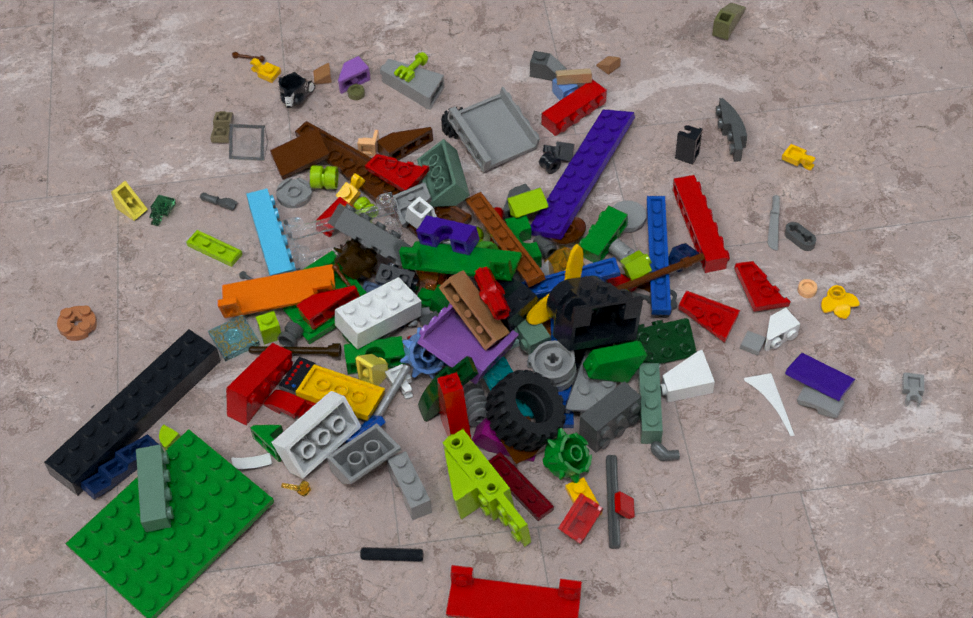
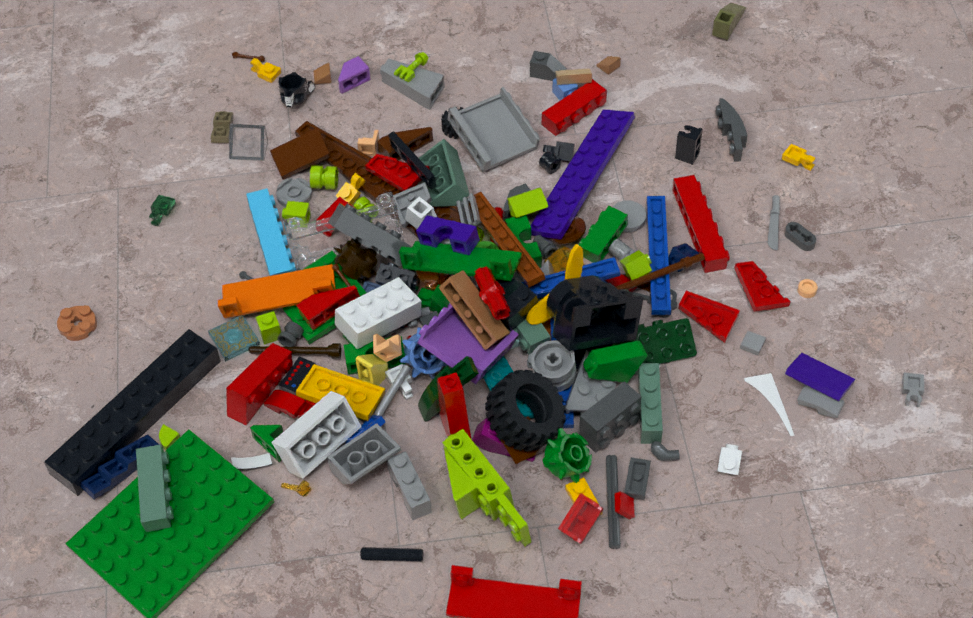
light yellow slope [111,181,148,221] -> none
lime tile [186,230,243,267] -> none
dark grey piece [200,193,238,211] -> none
olive tile [347,84,365,101] -> none
light grey piece [463,383,488,427] -> none
dark red tile [488,452,554,521] -> none
white slope [660,350,715,403] -> none
white slope [764,308,800,352] -> none
yellow plate [821,285,860,319] -> none
none -> lime brick [282,201,311,228]
none -> light nougat panel [373,334,402,362]
none -> black tile [388,131,437,190]
none -> light grey tile [457,193,481,226]
none -> dark grey plate [624,457,651,500]
none -> white bracket [717,444,742,475]

